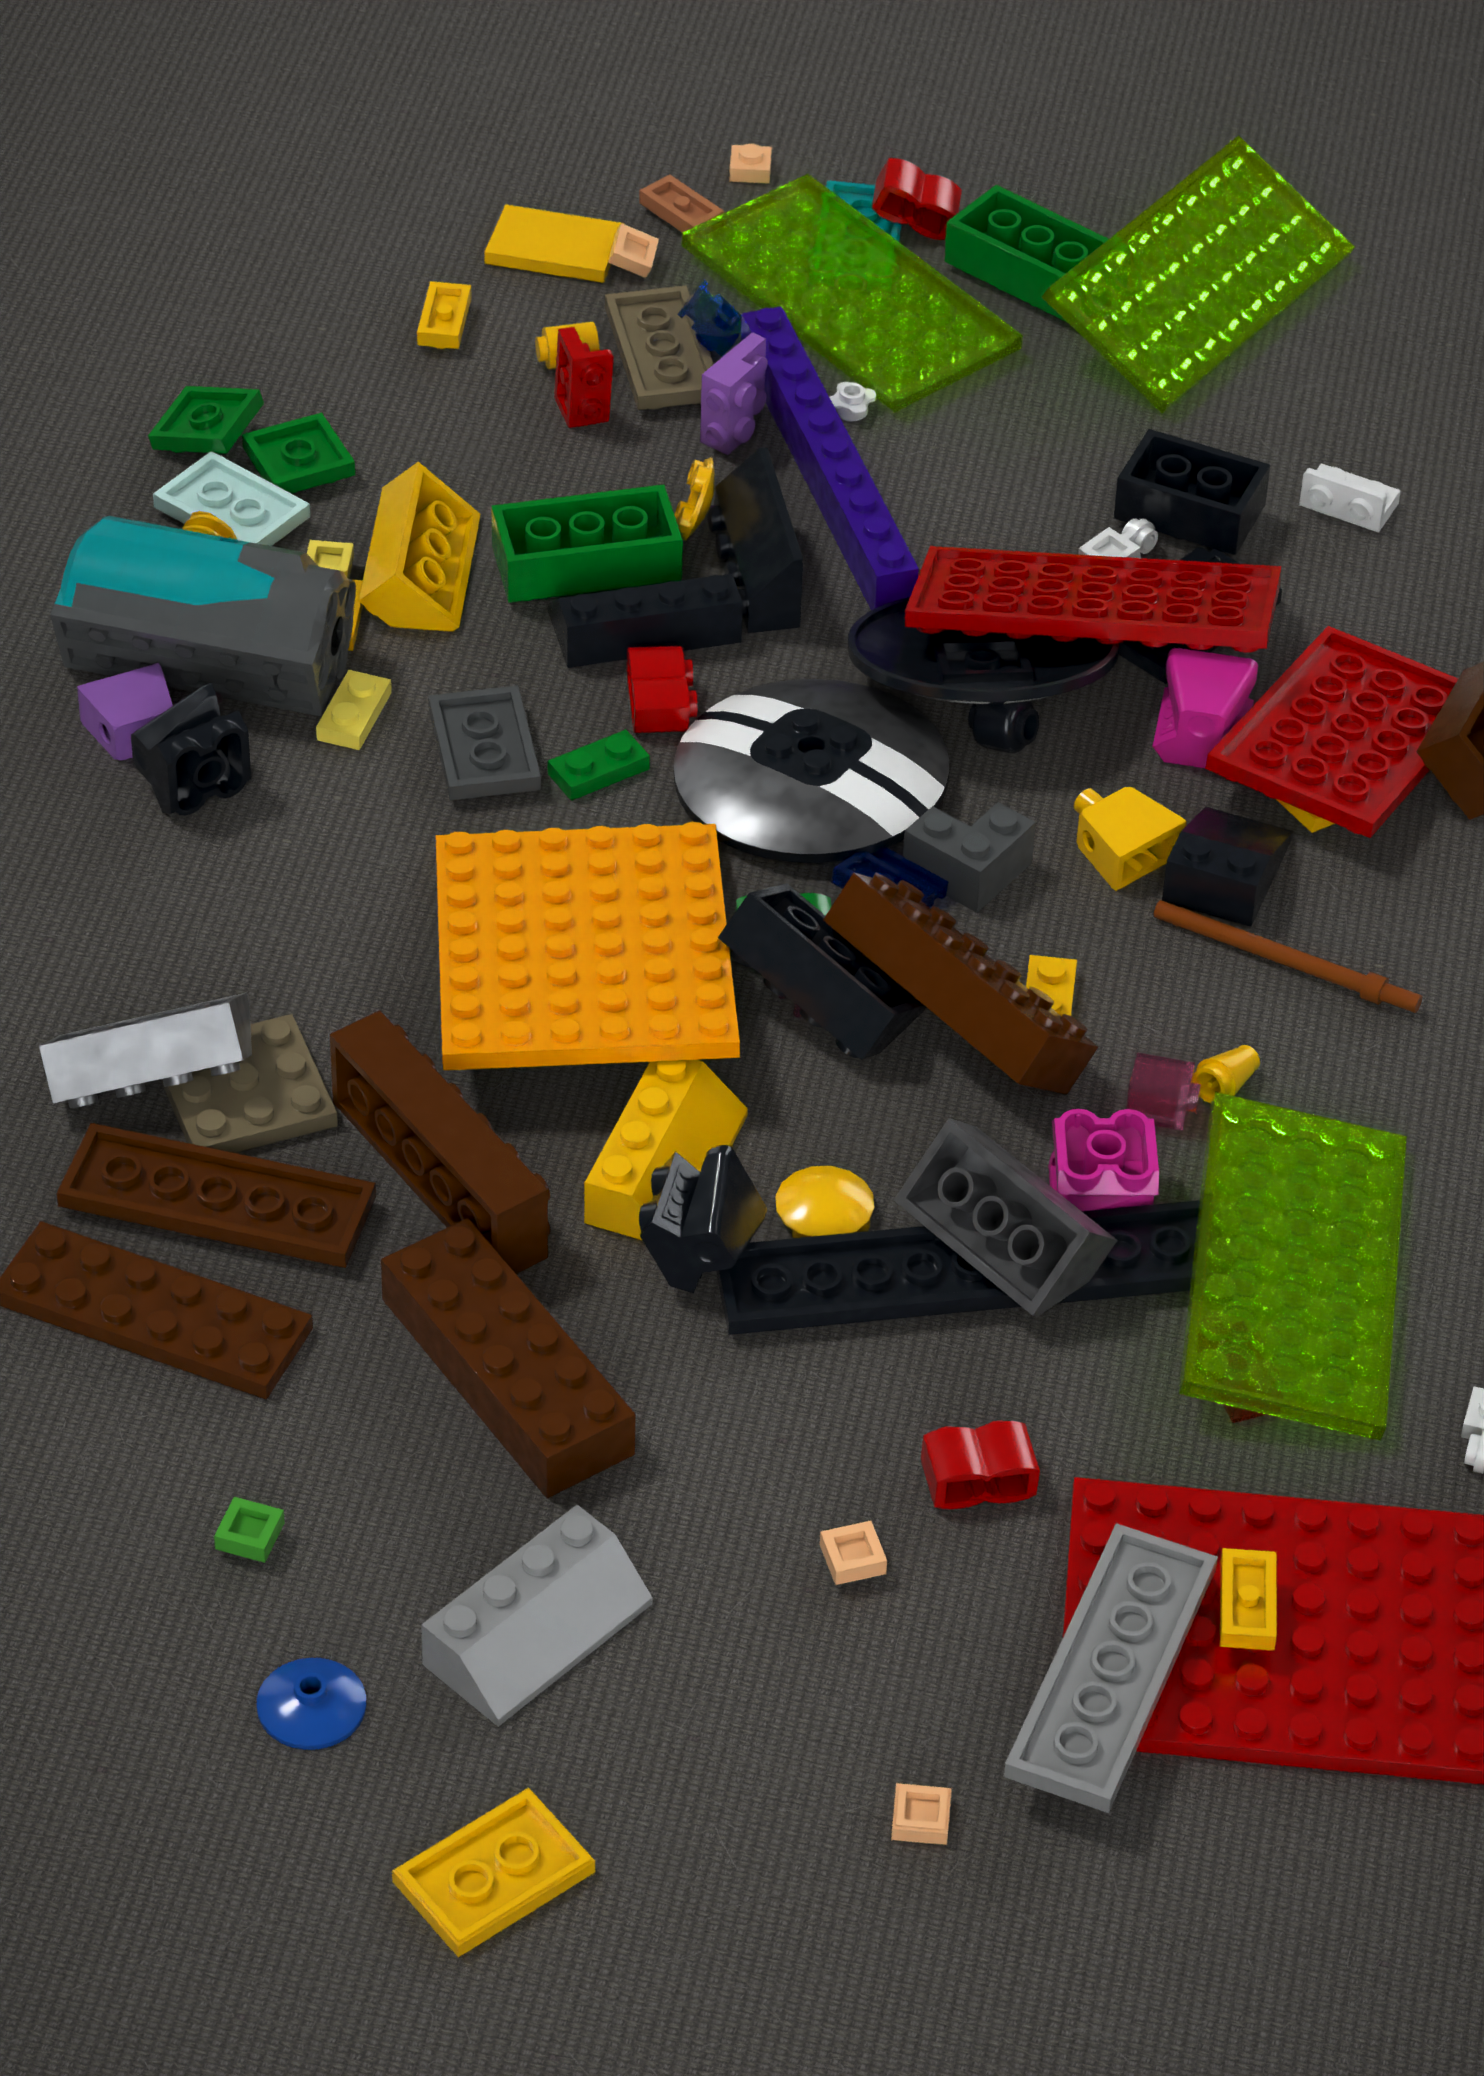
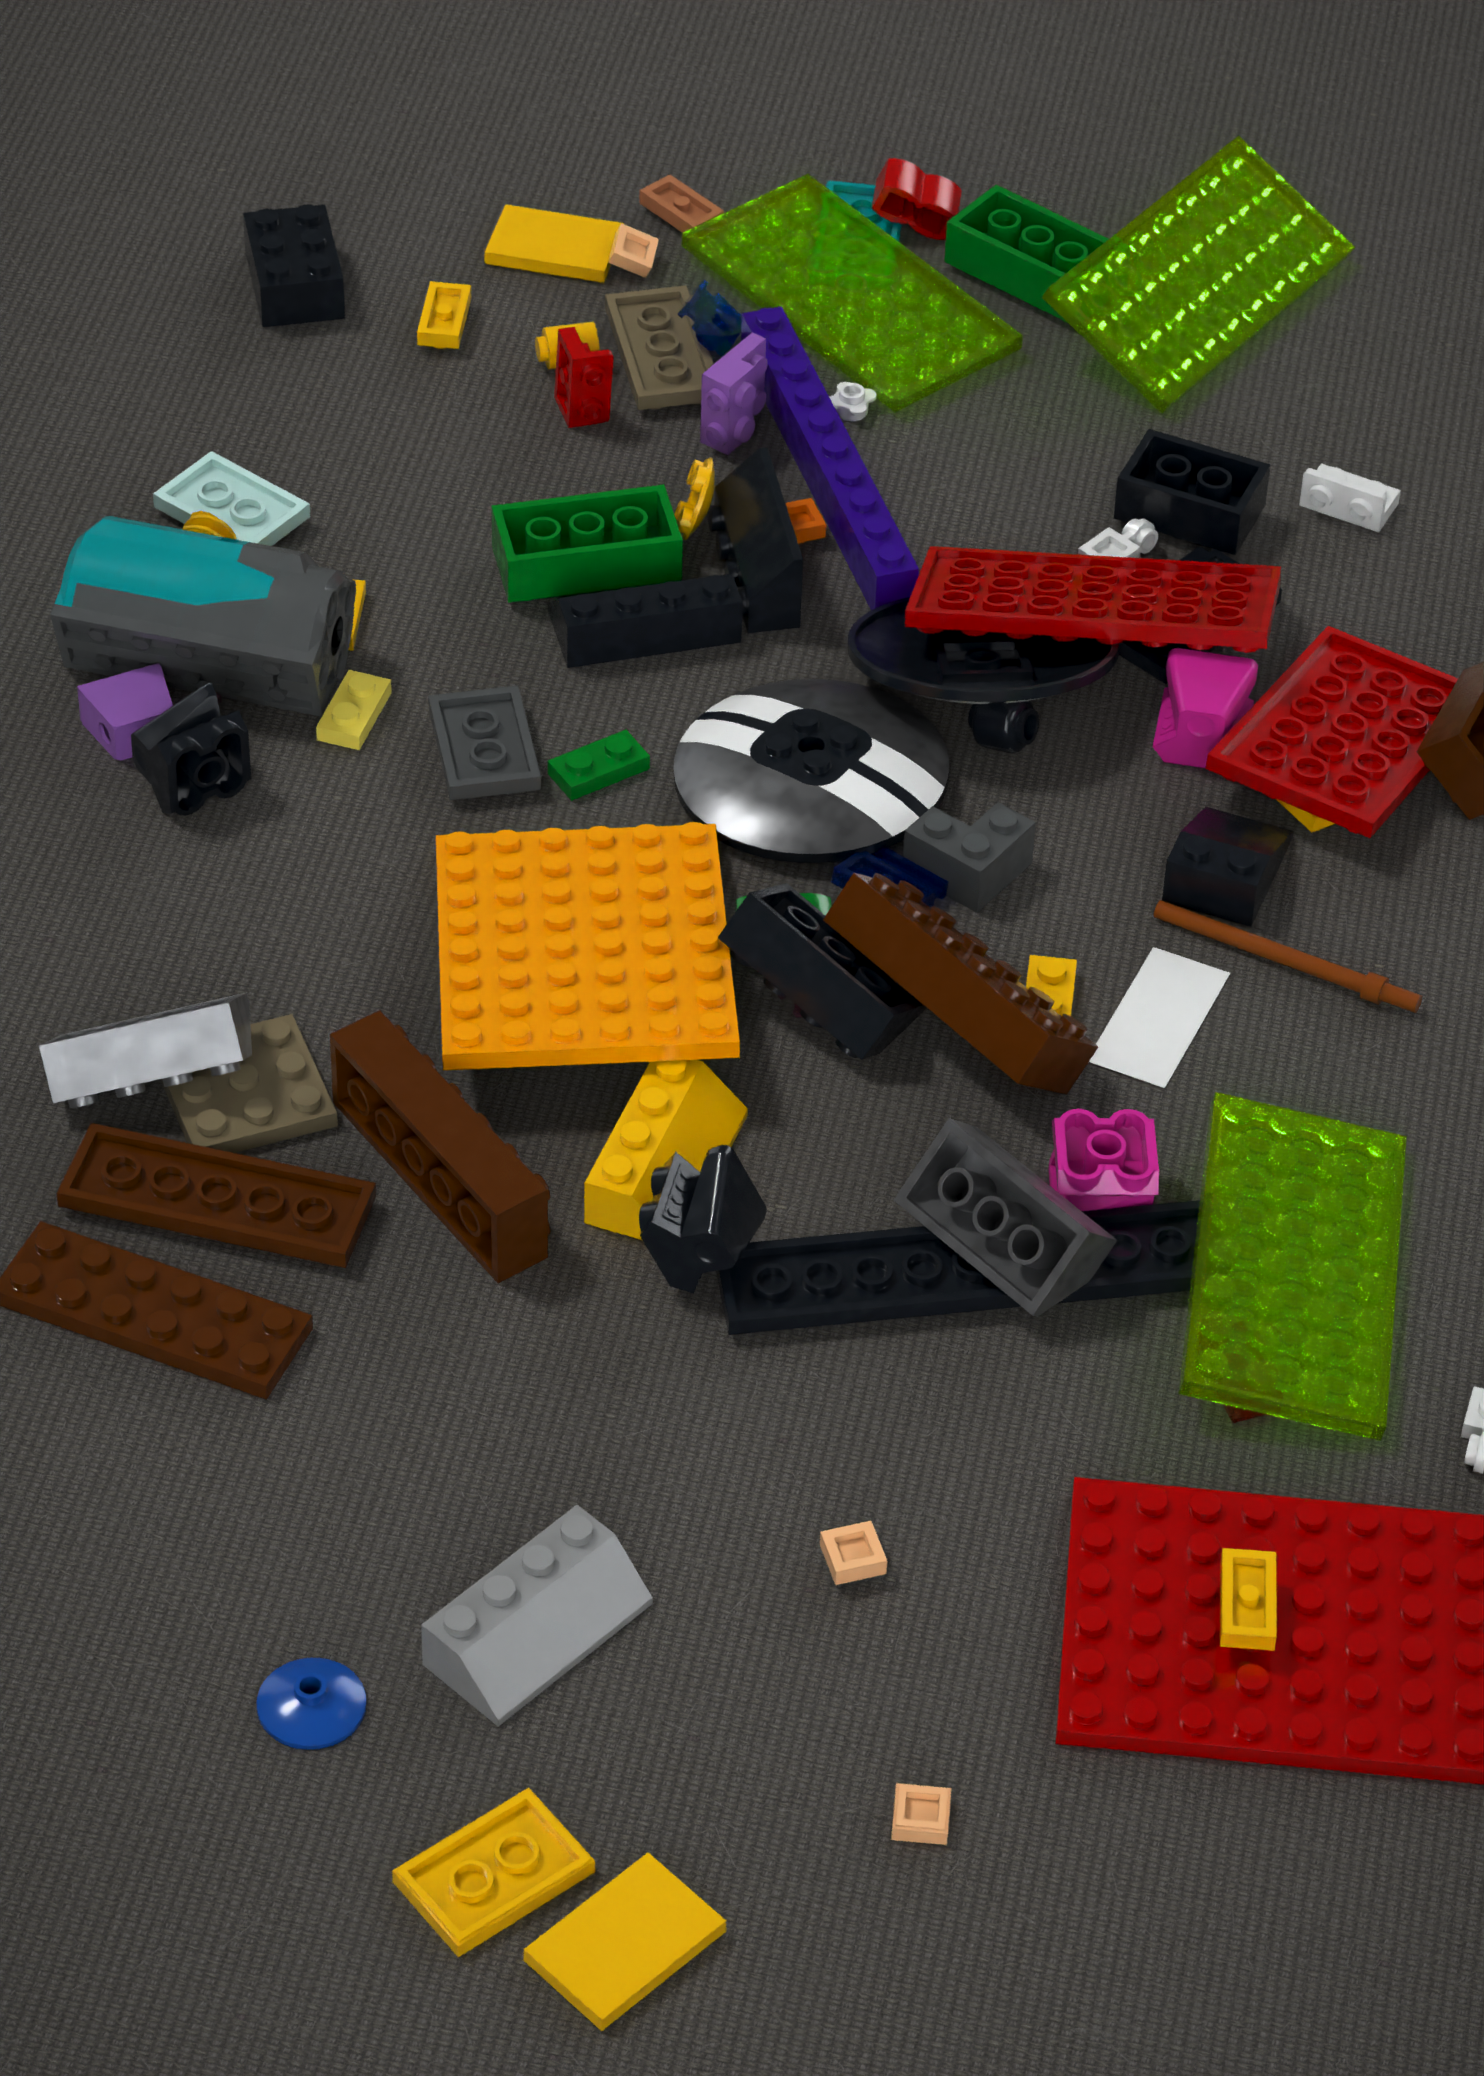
green plate [148,386,264,454] -> none
bright green plate [214,1497,285,1563] -> none
green plate [242,412,356,494] -> none
light yellow plate [307,540,354,579] -> none
yellow slope [358,461,481,632] -> none
reddish brown brick [381,1218,636,1499] -> none
red brick [626,646,698,733] -> none
light nougat plate [729,144,772,184] -> none
yellow dish [775,1166,875,1238] -> none
red brick [921,1420,1040,1509] -> none
light grey plate [1004,1523,1218,1813] -> none
yellow torso [1074,787,1187,891] -> none
clear pink brick [1126,1052,1201,1131] -> none
yellow cone [1193,1045,1260,1104] -> none
none -> black brick [243,204,345,328]
none -> yellow tile [523,1852,726,2031]
none -> orange plate [785,498,826,544]
none -> white sticker [1089,947,1230,1088]

